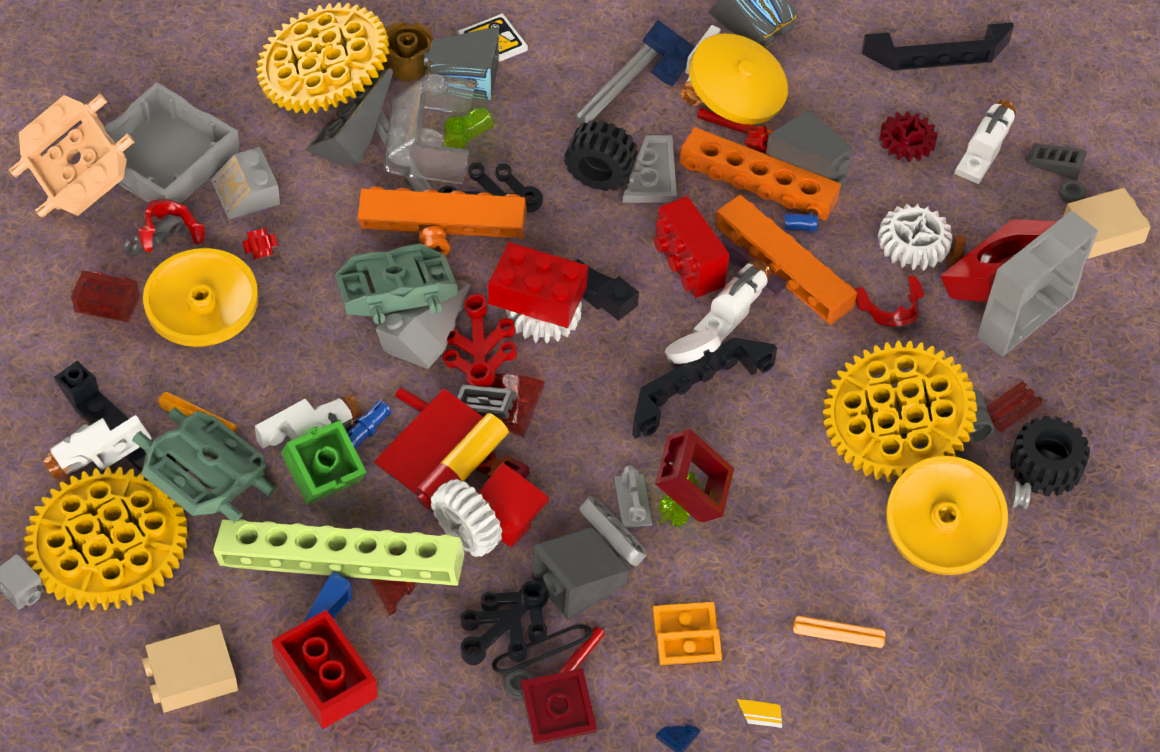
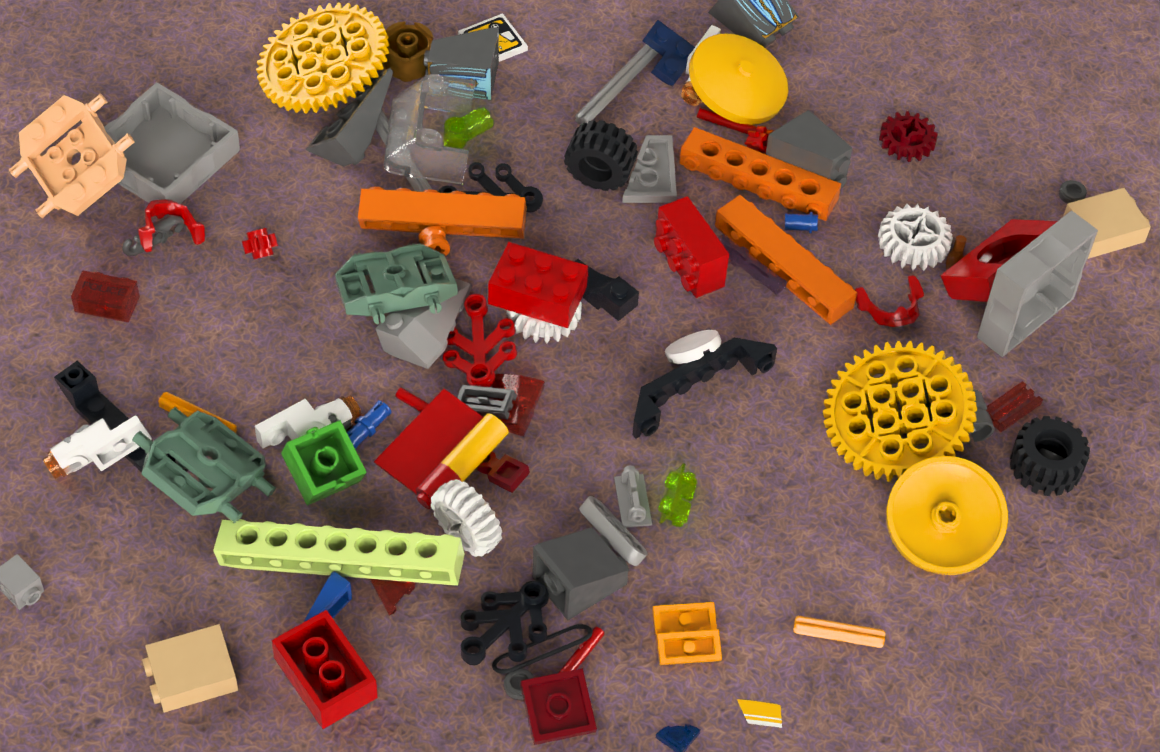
yellow gear [24,467,188,610] -> none
yellow dish [143,248,259,347] -> none
light grey slope [211,147,280,220] -> none
red slope [478,463,549,548] -> none
dark red window [655,429,734,522] -> none
white plate [693,260,771,342] -> none
black slope [862,22,1014,71] -> none
white plate [955,100,1016,184] -> none
light grey bush [1011,481,1031,509] -> none
dark grey slope [1026,143,1087,180] -> none

